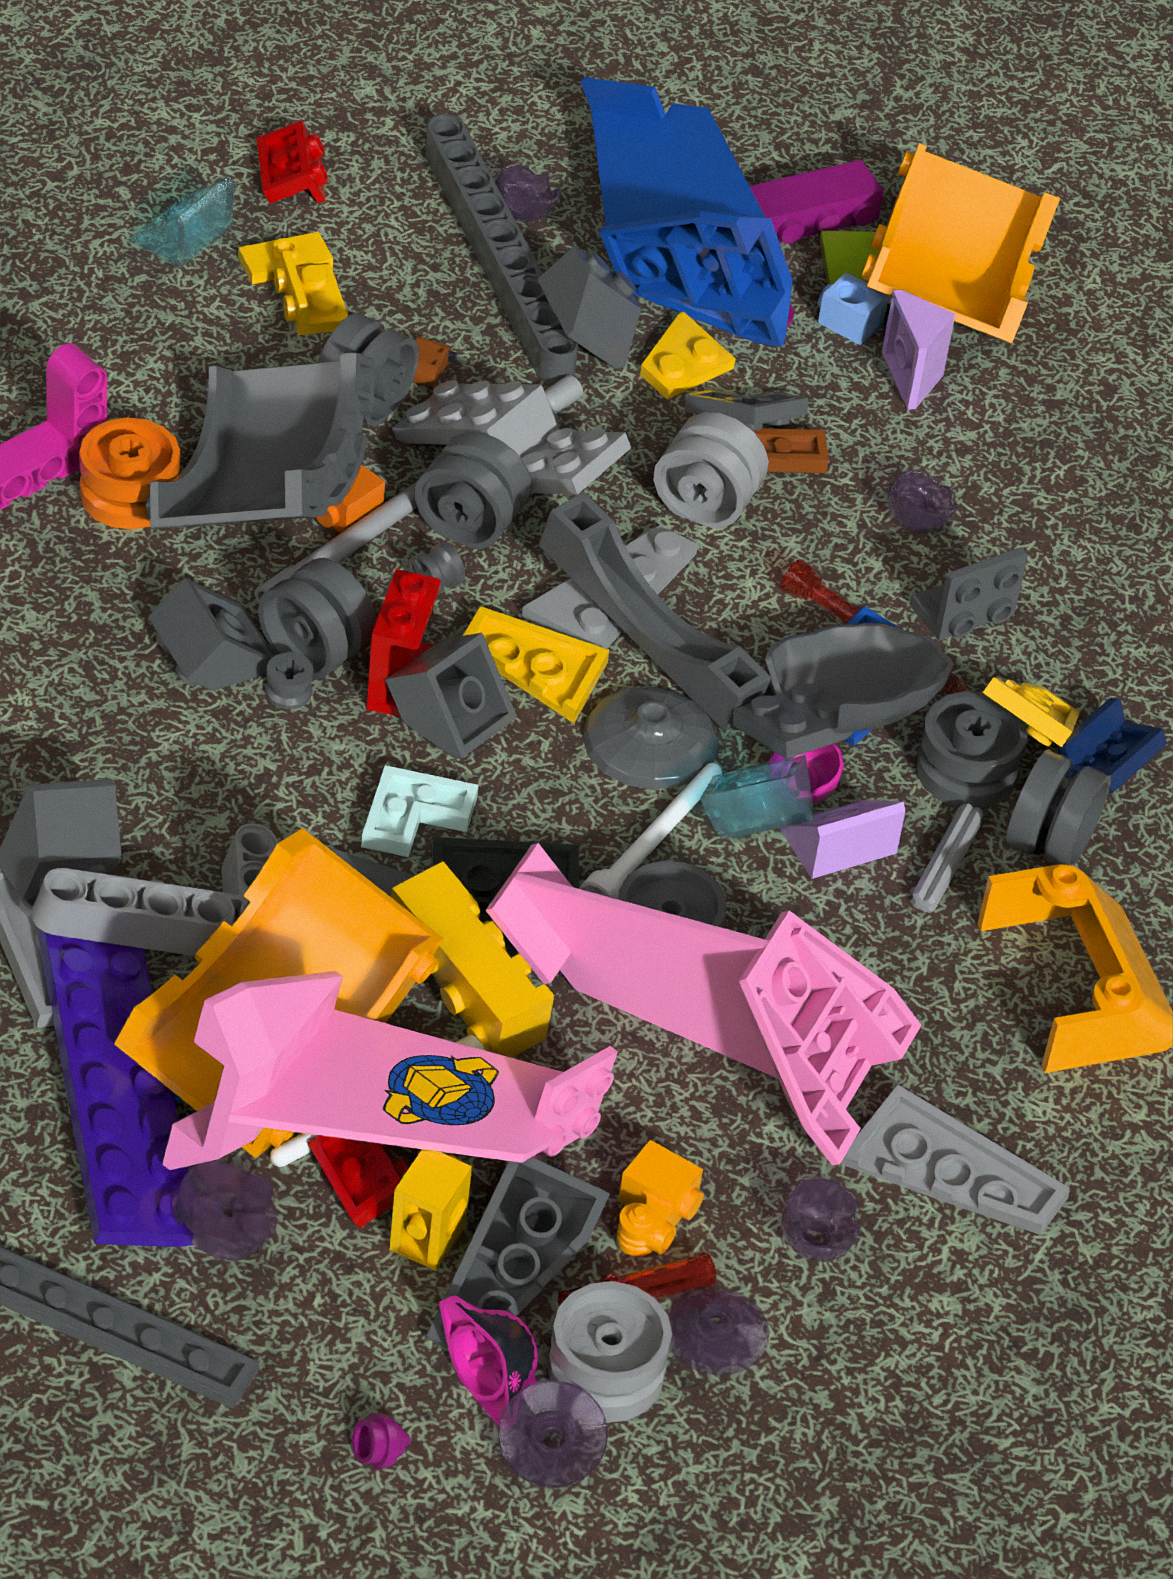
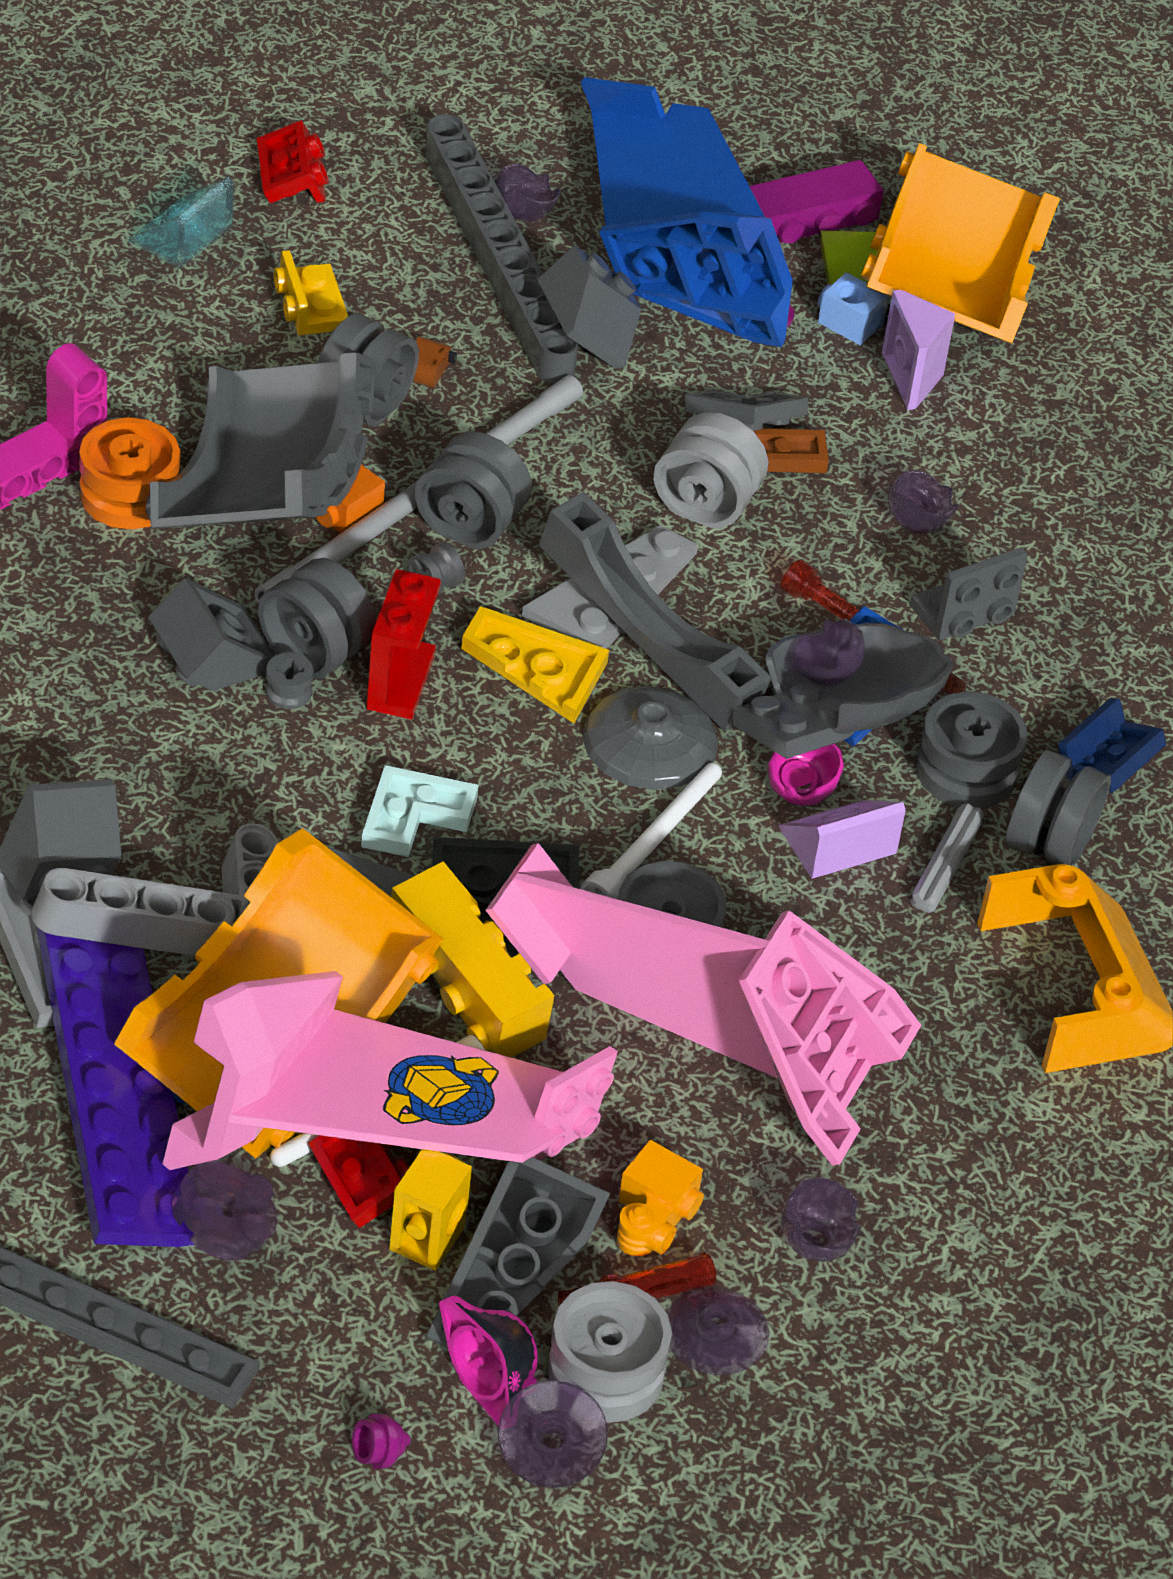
yellow plate [238,232,333,284] -> none
dark grey slope [385,632,517,759] -> none
light grey bracket [392,380,631,495] -> none
yellow wing [640,312,736,399] -> none
clear light blue slope [701,754,814,839] -> none
light grey wing [840,1084,1070,1235] -> none
yellow wing [983,677,1080,747] -> none
none -> clear purple hair [793,619,866,687]

